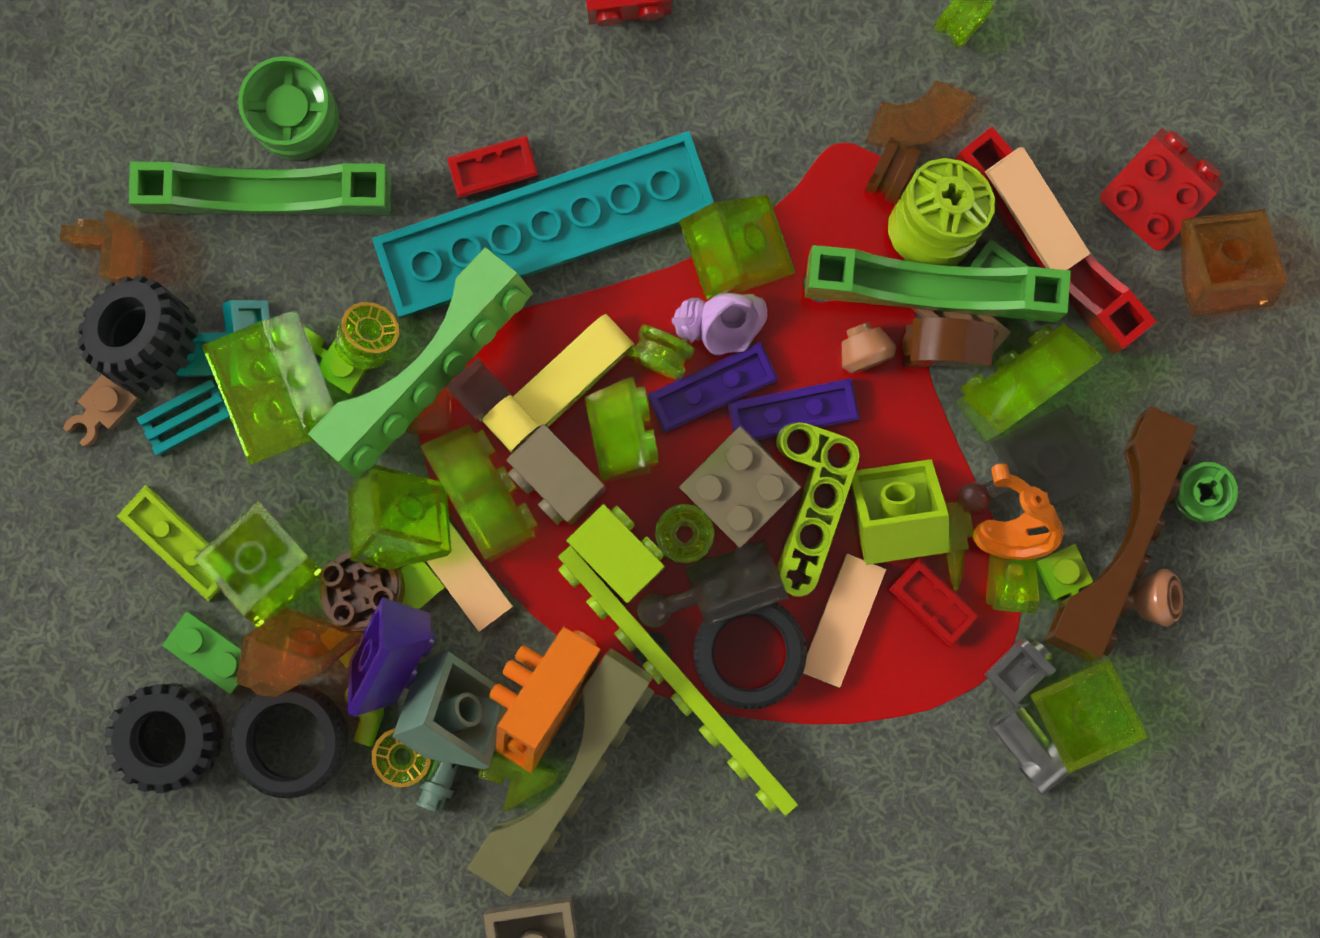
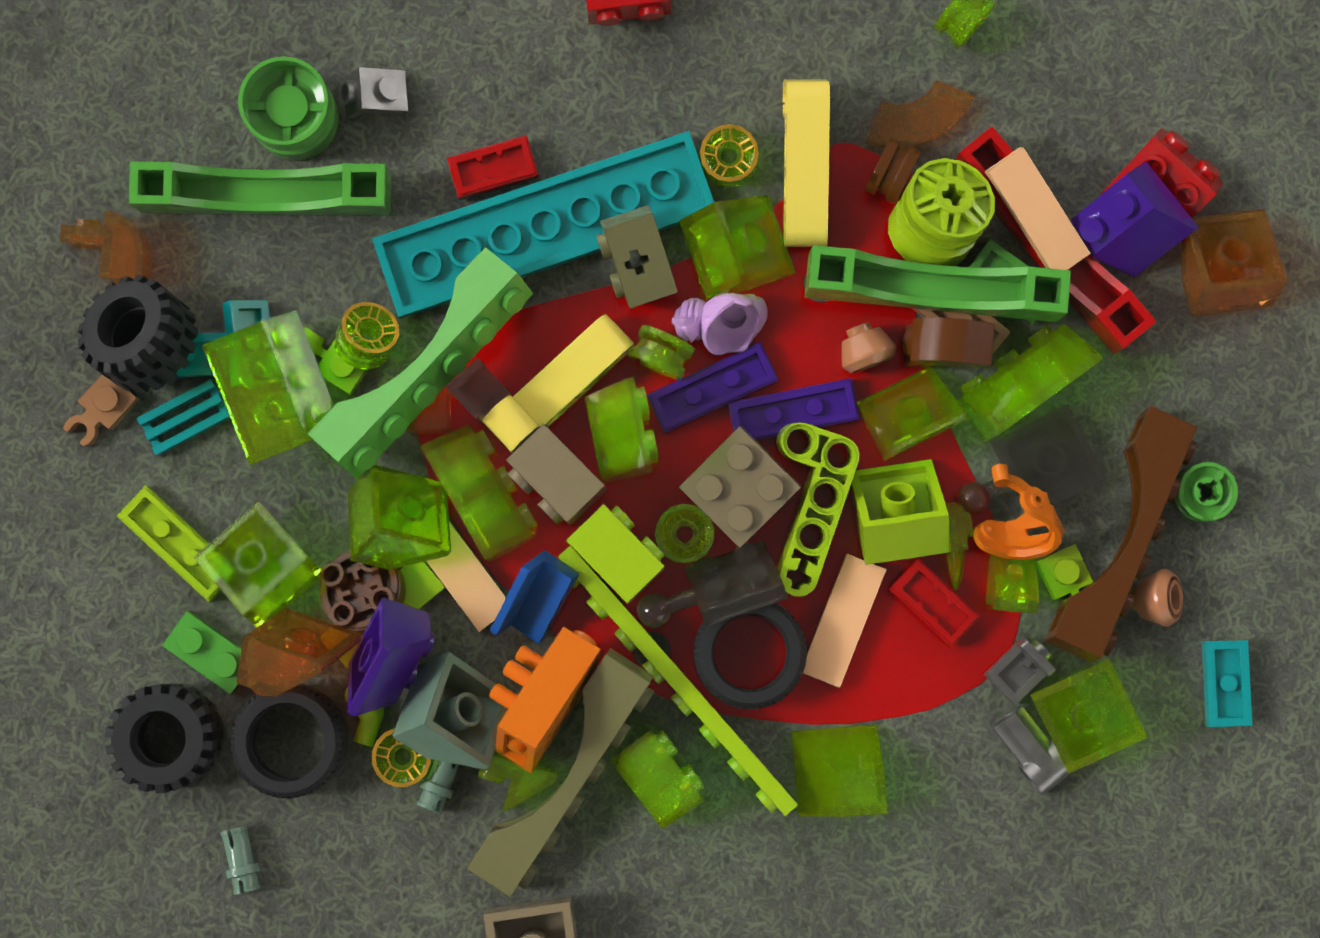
none -> sand green pin [220,826,261,895]
none -> flat silver bracket [340,67,408,118]
none -> blue panel [490,550,580,644]
none -> olive brick [596,205,678,308]
none -> clear neon green slope [610,727,705,829]
none -> clear neon green wheel [699,124,759,188]
none -> light yellow beam [783,79,830,247]
none -> clear neon green slope [792,724,888,817]
none -> clear neon green slope [856,367,968,461]
none -> dark purple slope [1070,161,1199,277]
none -> teal plate [1201,640,1253,727]

